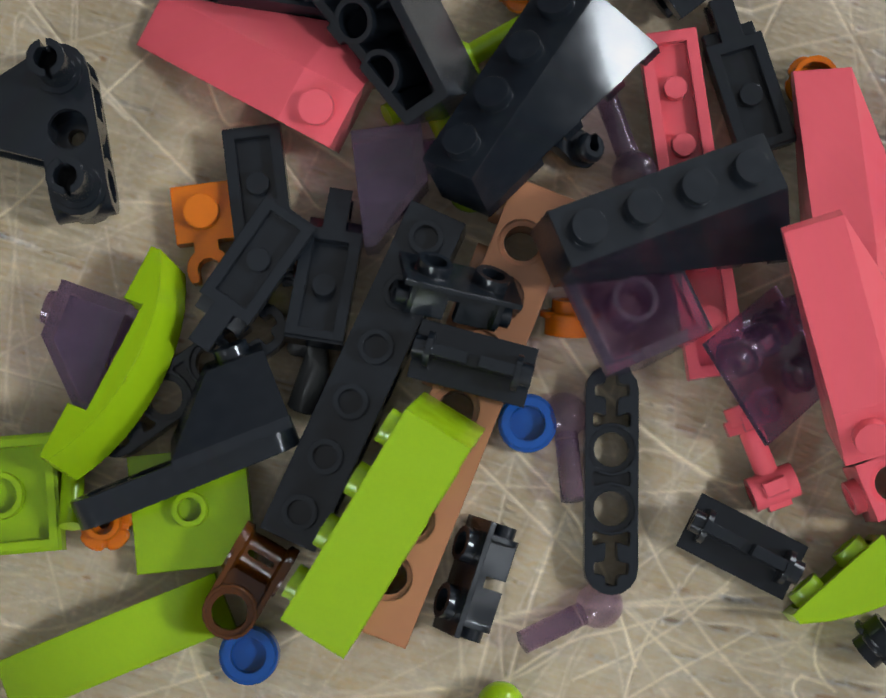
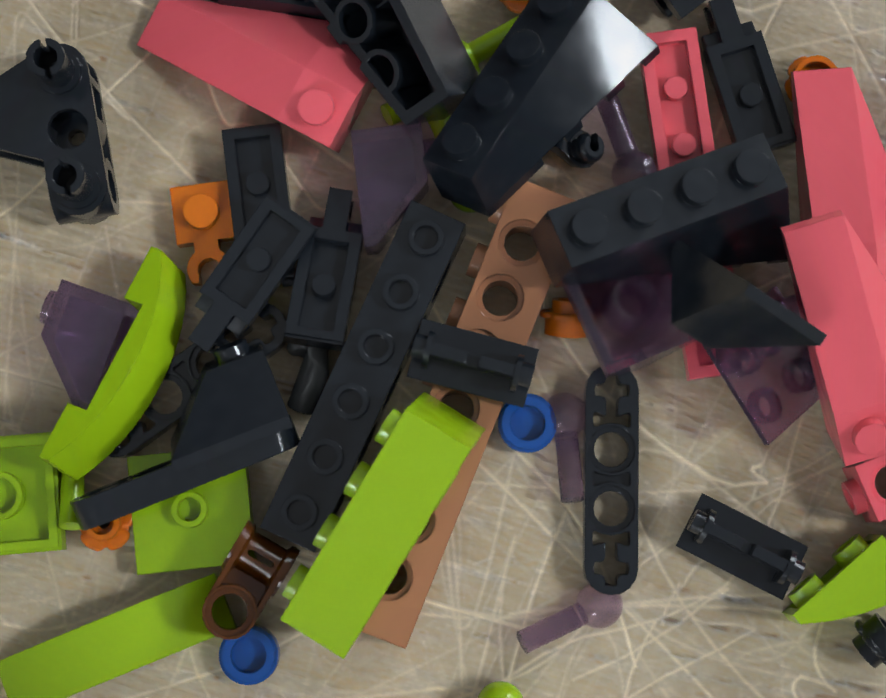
black hinge [390,251,523,332] -> none
black hinge [432,514,519,643] -> none
coral bar [723,398,802,512] -> none
none -> black slope [671,239,827,349]

